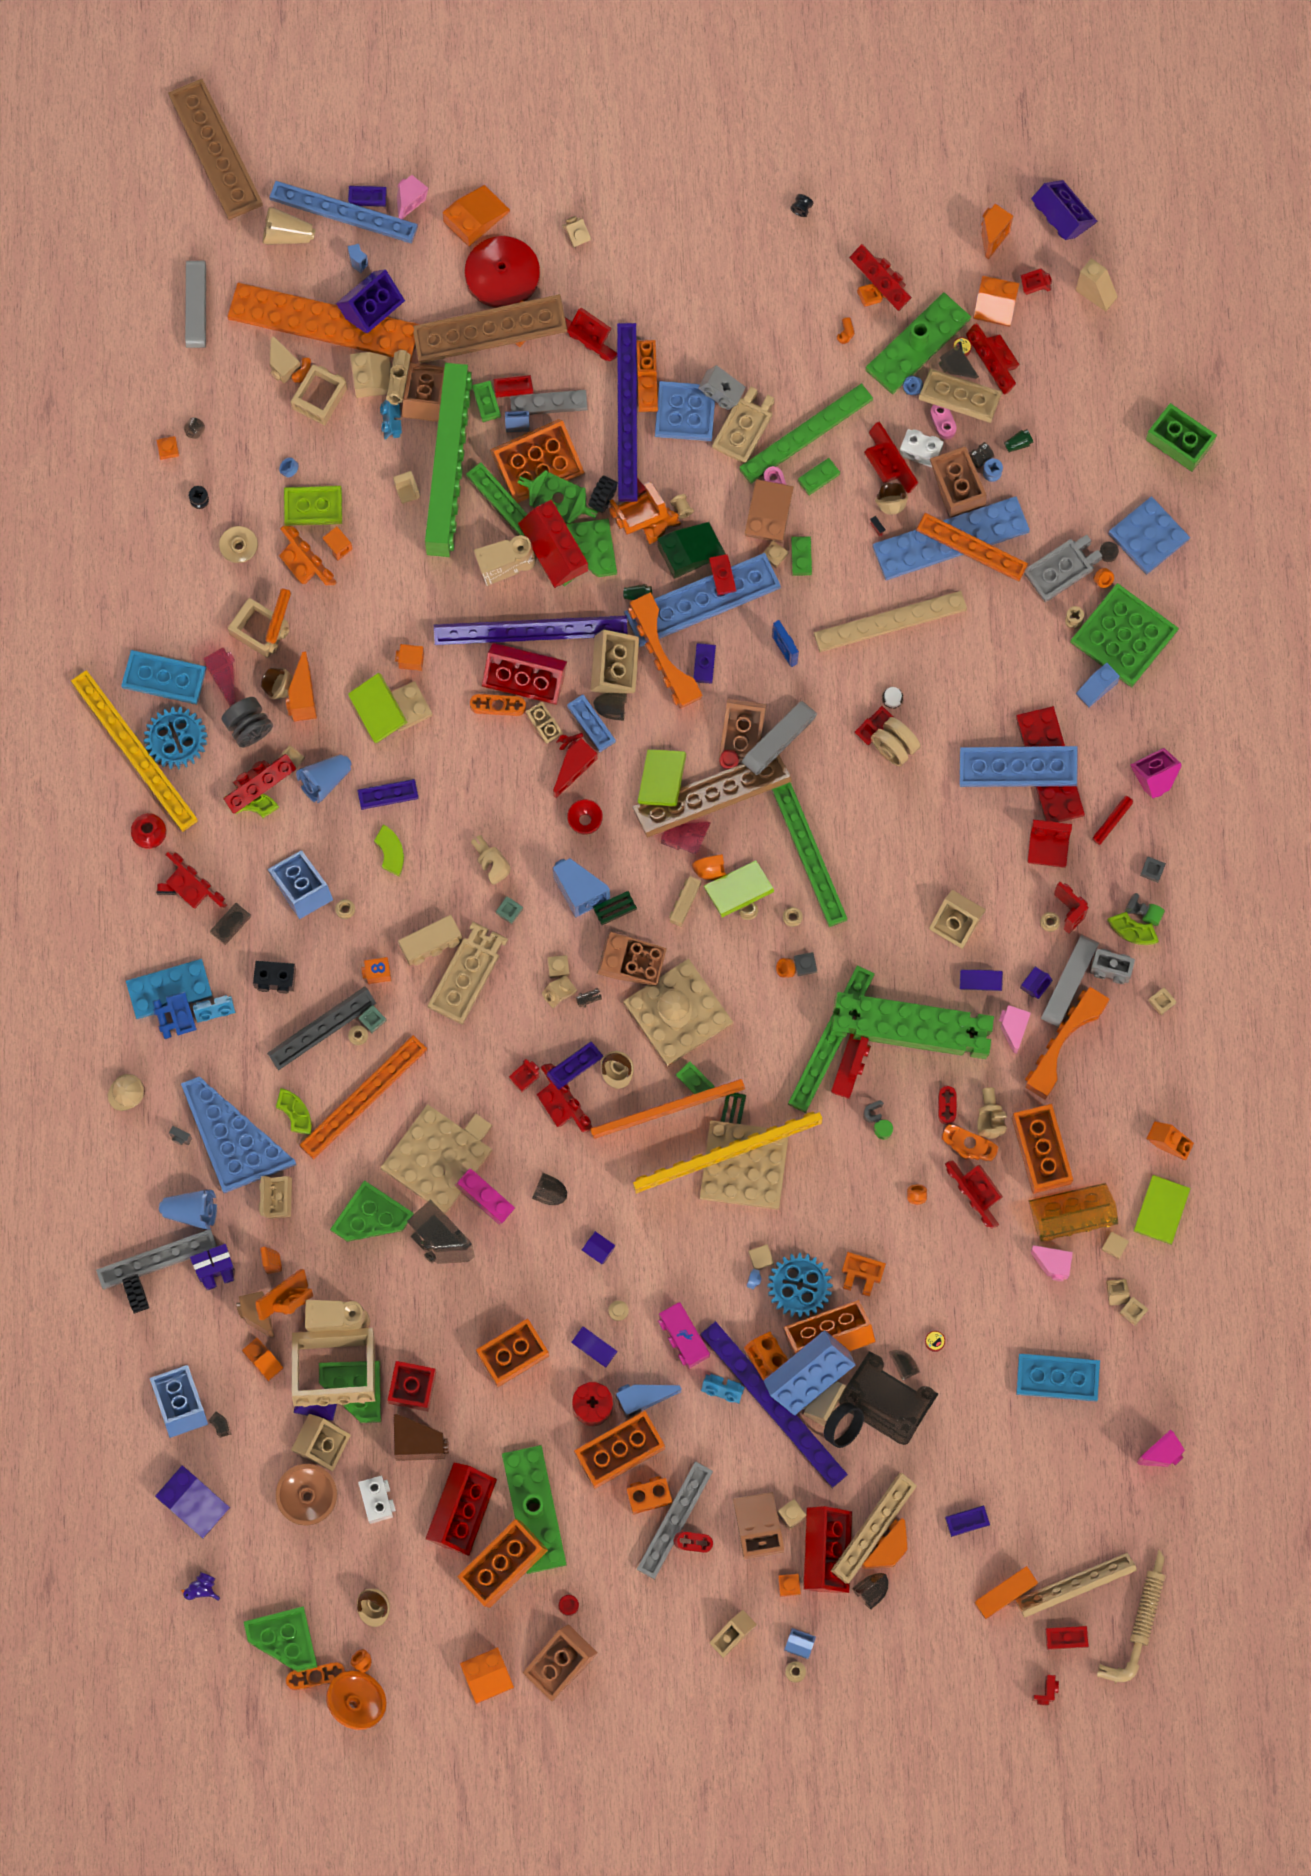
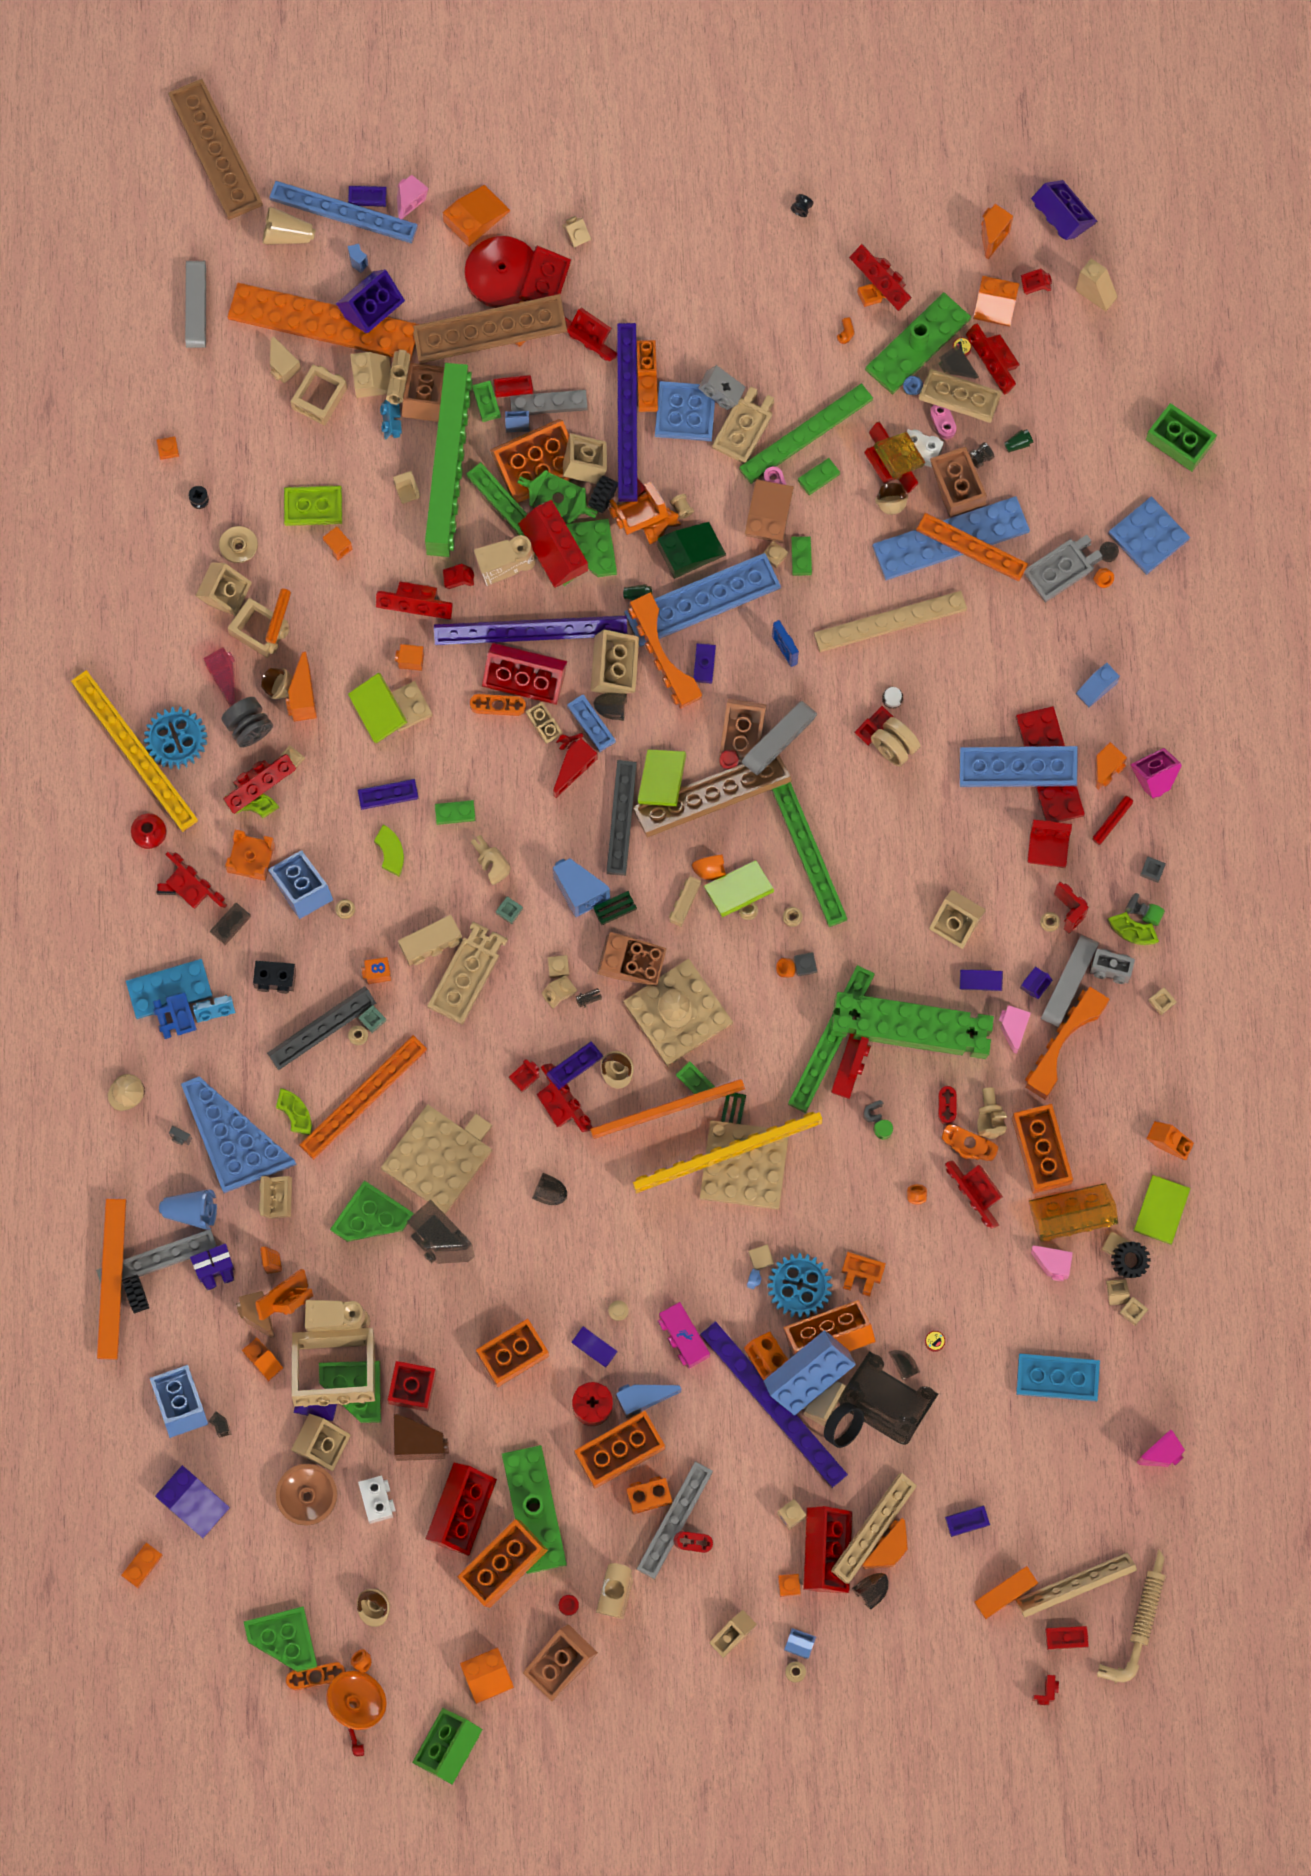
dark azure plate [121,650,207,705] -> none
dark purple animal [181,1572,220,1601] -> none
clear smoke piece [184,417,205,439] -> none
medium blue tile [279,457,299,478] -> none
orange bracket [279,526,337,585] -> none
orange arm [291,358,311,383] -> none
medium blue cone [296,754,352,803] -> none
dark pink brick [455,1168,515,1225] -> none
red piece [567,799,603,835] -> none
dark purple piece [582,1231,616,1264] -> none
clear pink slope [661,822,711,855] -> none
dark azure hinge [701,1374,745,1404] -> none
red plate [709,554,736,596] -> none
nougat slope [733,1492,784,1560] -> none
black piece [870,516,886,536] -> none
medium blue wheel [983,458,1003,482] -> none
tan bush [1065,606,1084,629] -> none
bright green plate [1070,583,1179,688] -> none
none -> orange tile [97,1199,127,1360]
none -> orange plate [121,1543,163,1588]
none -> tan slope [196,563,252,616]
none -> orange panel [225,829,275,881]
none -> red hand [348,1728,364,1757]
none -> red bracket [376,582,453,620]
none -> bright green slope [412,1708,483,1785]
none -> bright green plate [435,800,476,825]
none -> red bracket [443,563,474,589]
none -> red tile [519,245,572,301]
none -> tan slope [563,433,607,484]
none -> tan piece [596,1563,634,1619]
none -> dark grey plate [607,760,637,876]
none -> clear yellow plate [874,432,925,480]
none -> orange slope [1095,742,1127,790]
none -> black tyre [1111,1242,1151,1278]

